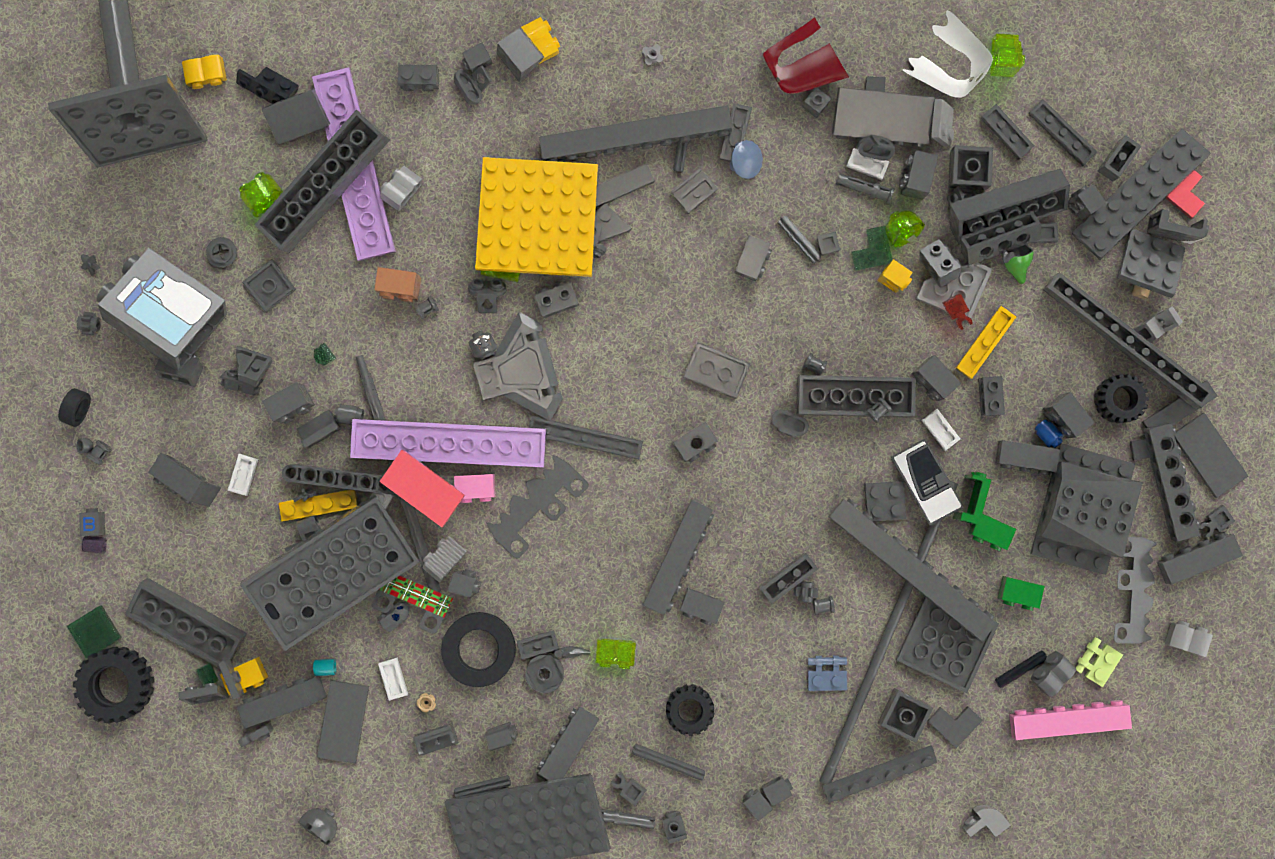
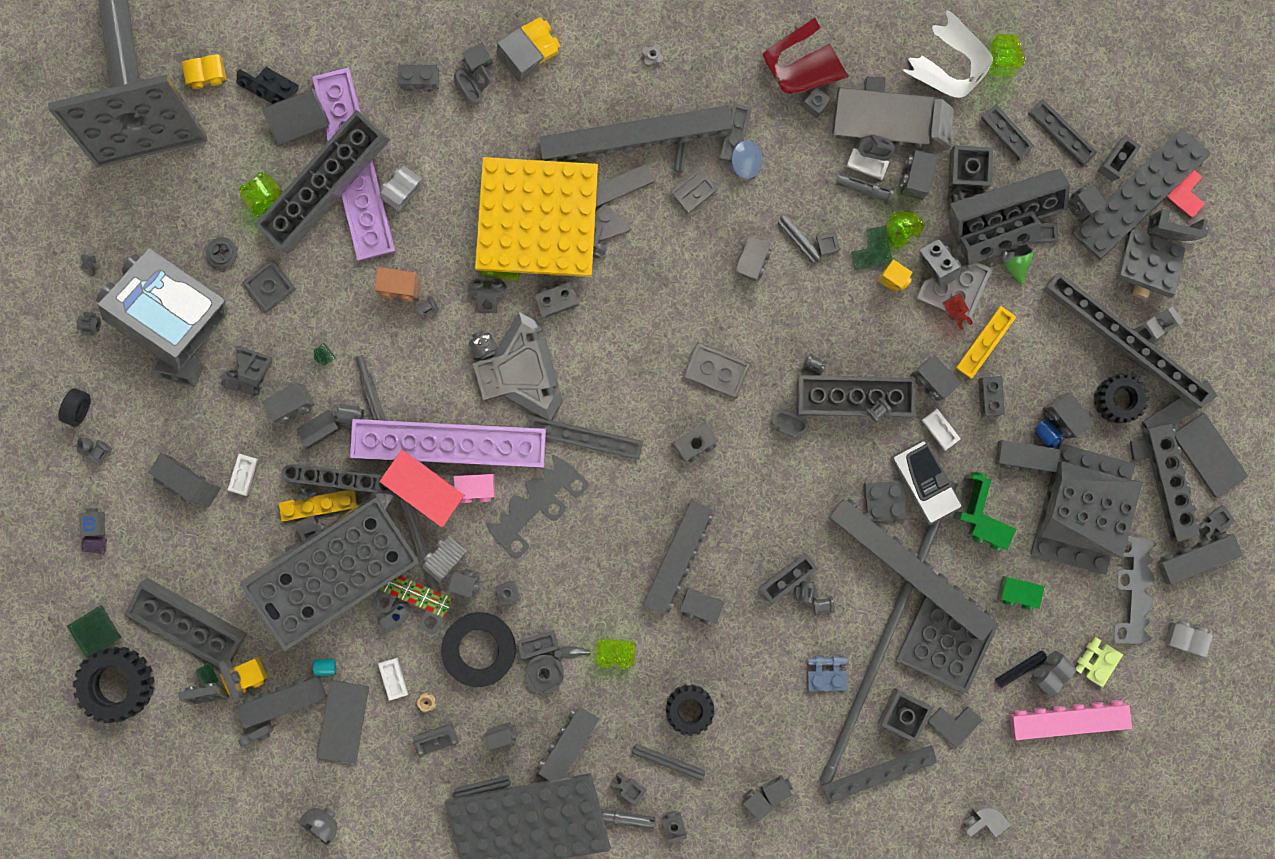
none -> dark grey brick [495,580,521,605]

